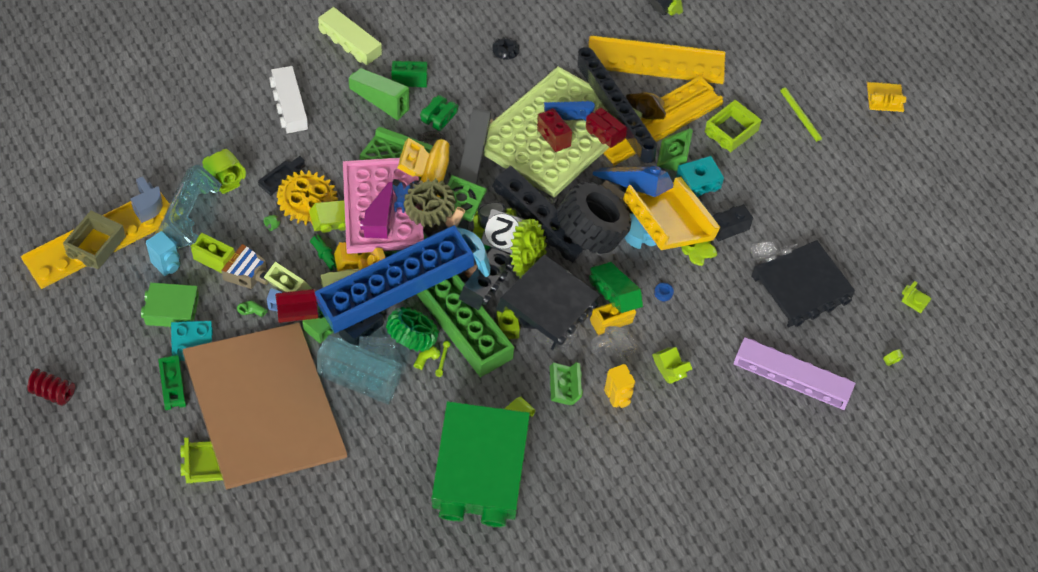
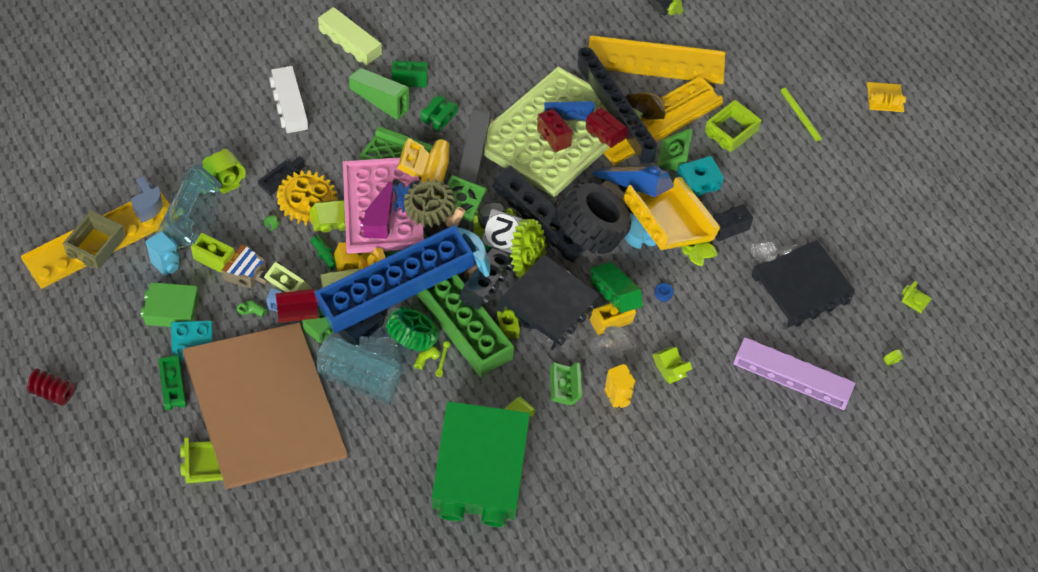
black gear [492,36,519,60] -> none

